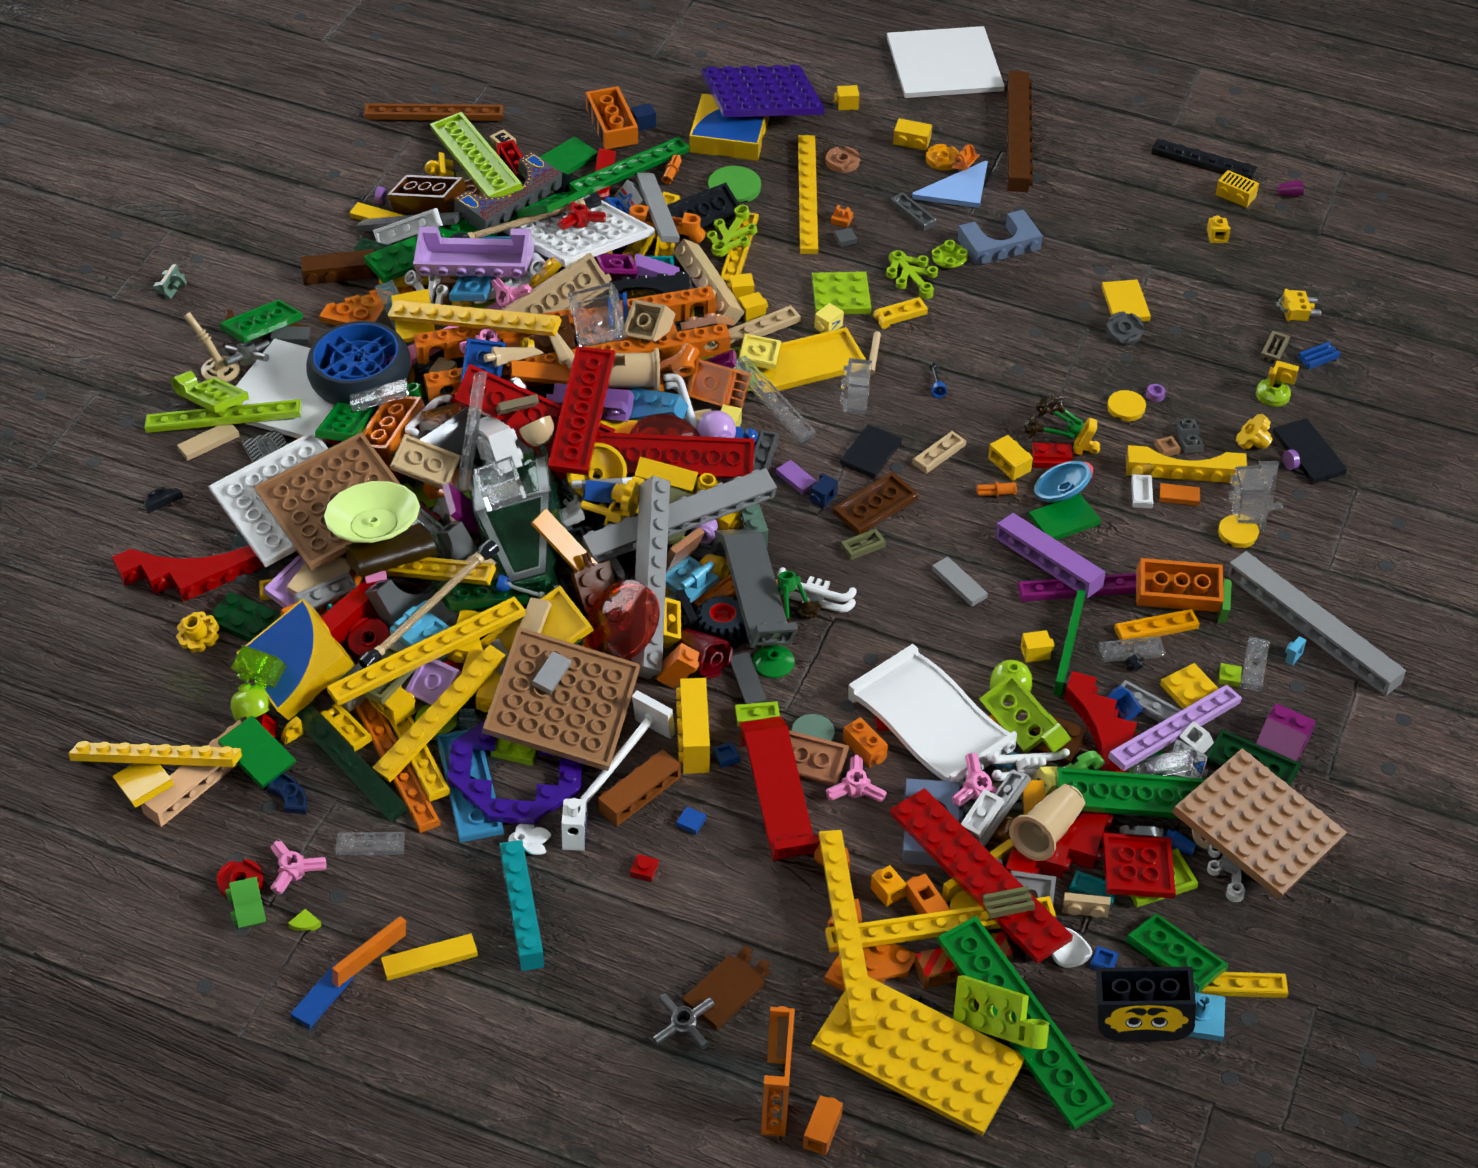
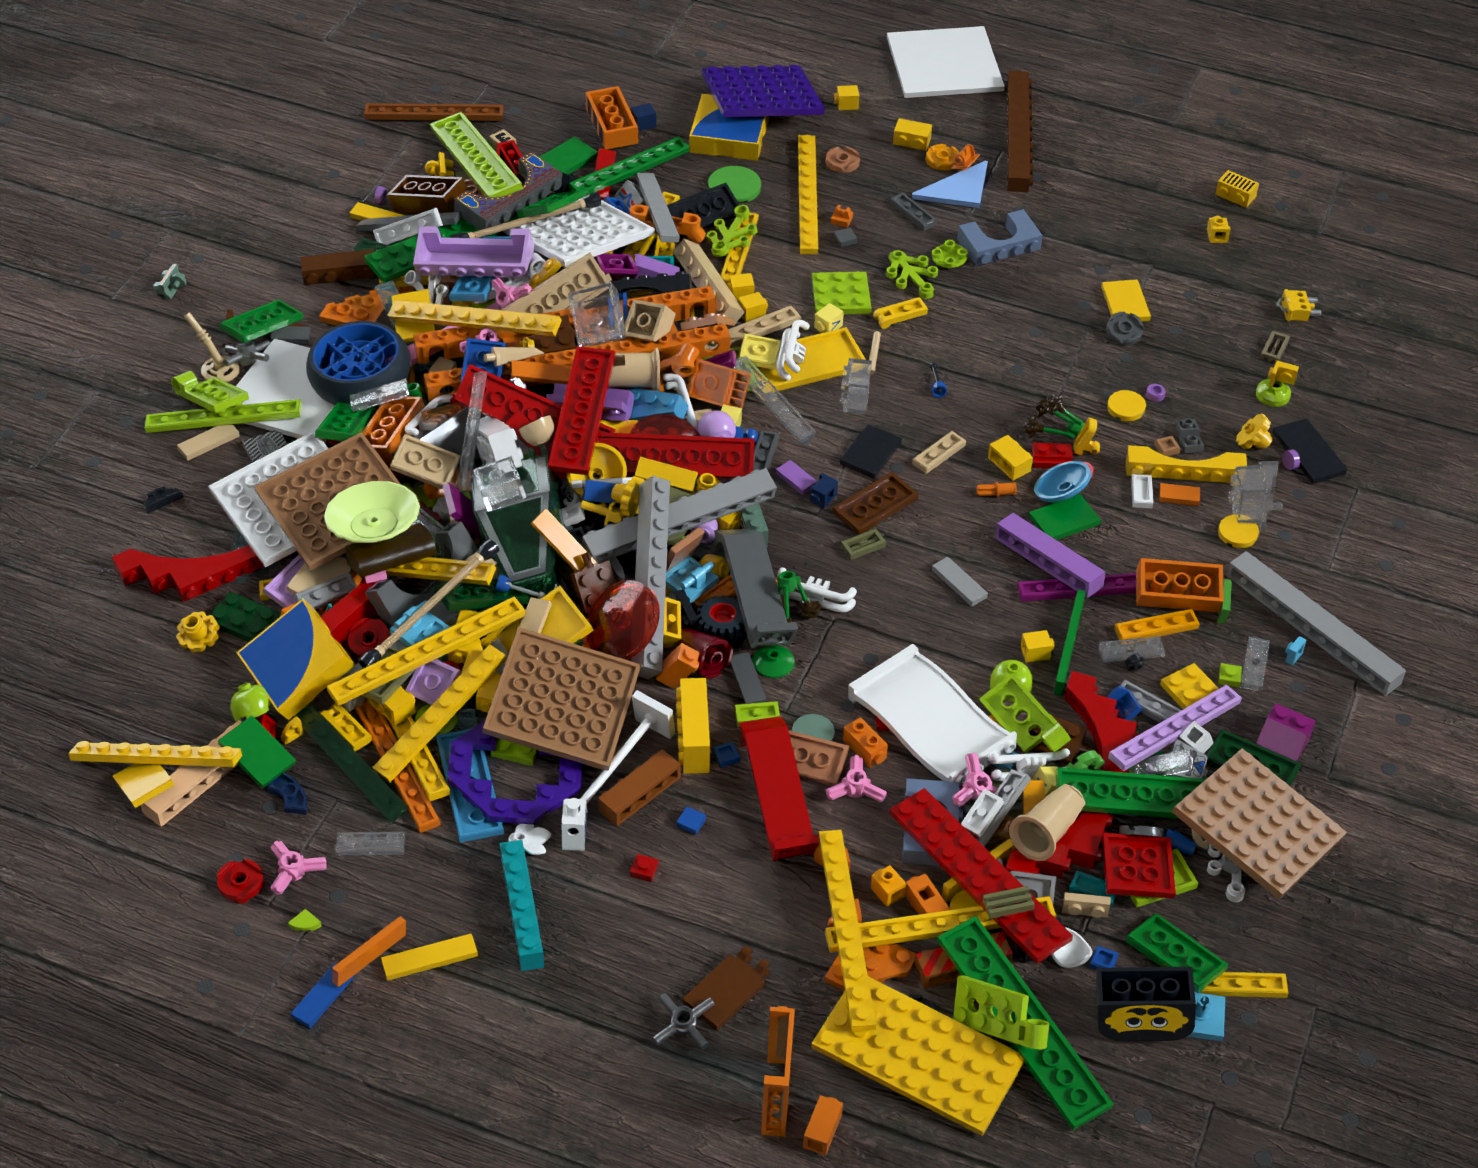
bright green brick [225,877,266,930] -> none
clear neon green brick [231,645,287,688] -> none
dark tan tile [496,394,539,415] -> none
light grey tile [532,651,572,695] -> none
tan bar [549,332,574,371] -> none
red bush [558,201,606,230] -> none
orange axle [661,155,682,185] -> none
black plate [1151,138,1257,180] -> none
magenta cone [1278,180,1304,197] -> none
blue tile [1298,342,1340,370] -> none
none -> white piece [776,320,810,381]

